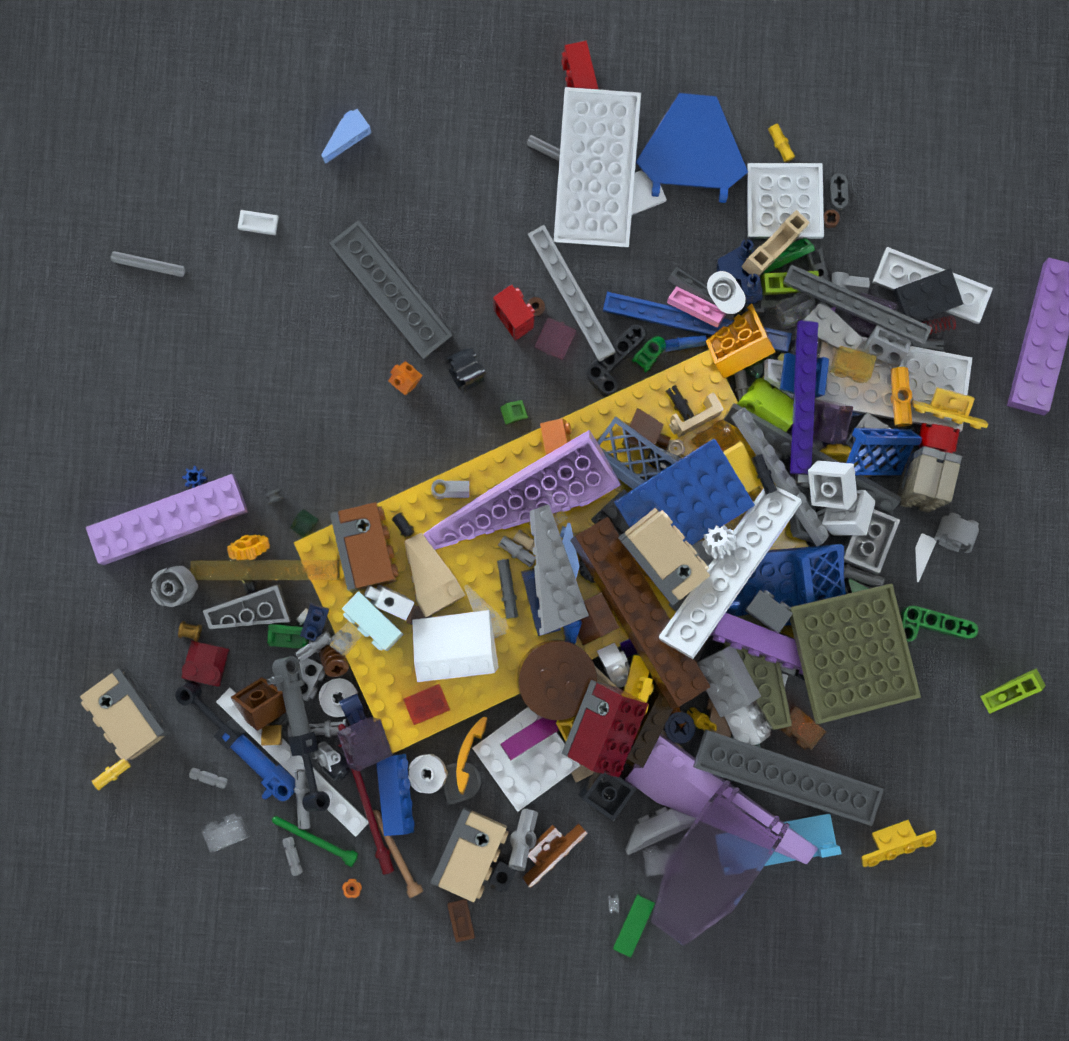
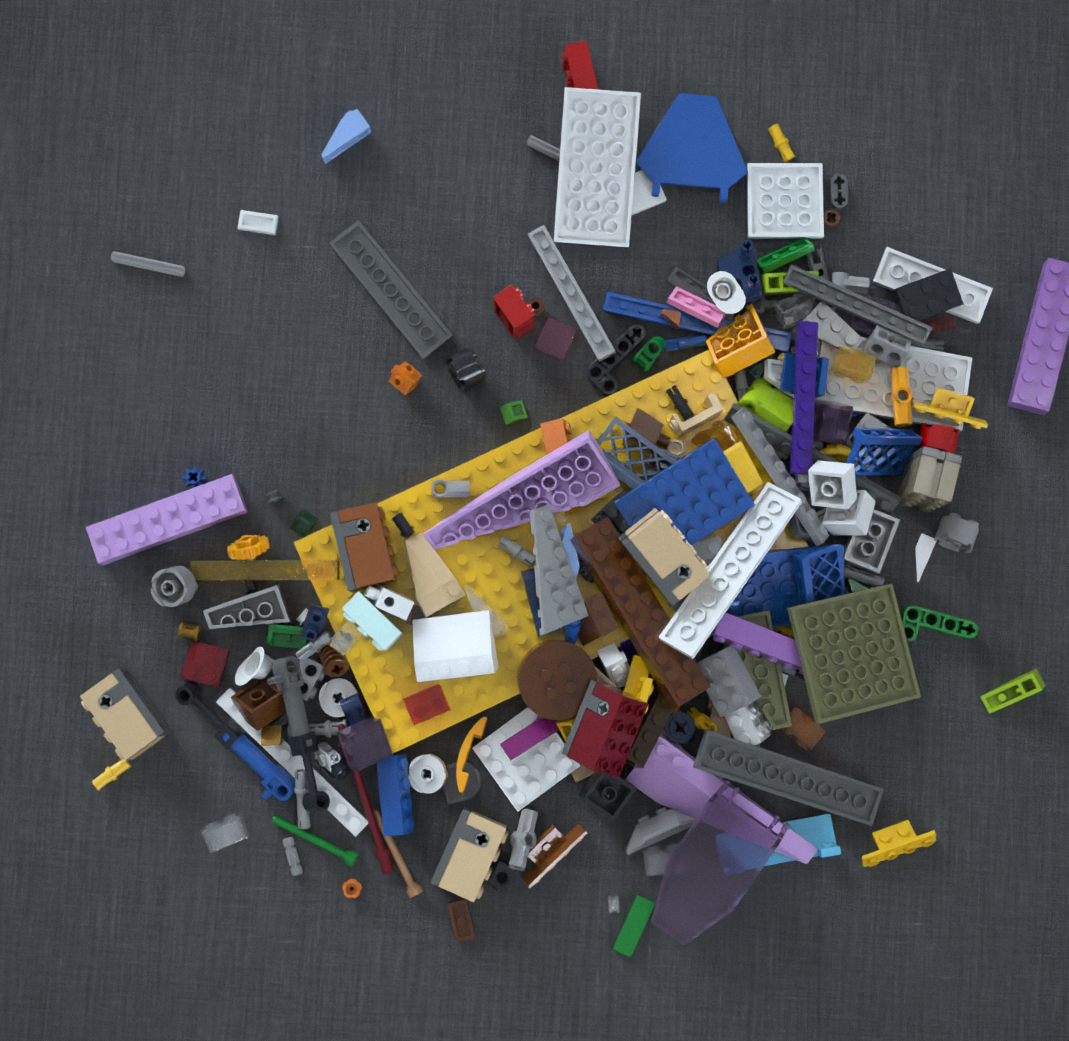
light grey axle [189,768,227,789] -> none
dark grey pin [497,559,519,619] -> none
tan pin [513,530,535,553] -> none
white gear [702,525,737,559] -> none
tan arch [742,210,810,277] -> none
dark grey slope [745,590,793,634] -> none
black pin [751,454,777,495] -> none
none -> white piece [235,647,274,686]
none -> dark orange slope [660,309,681,329]

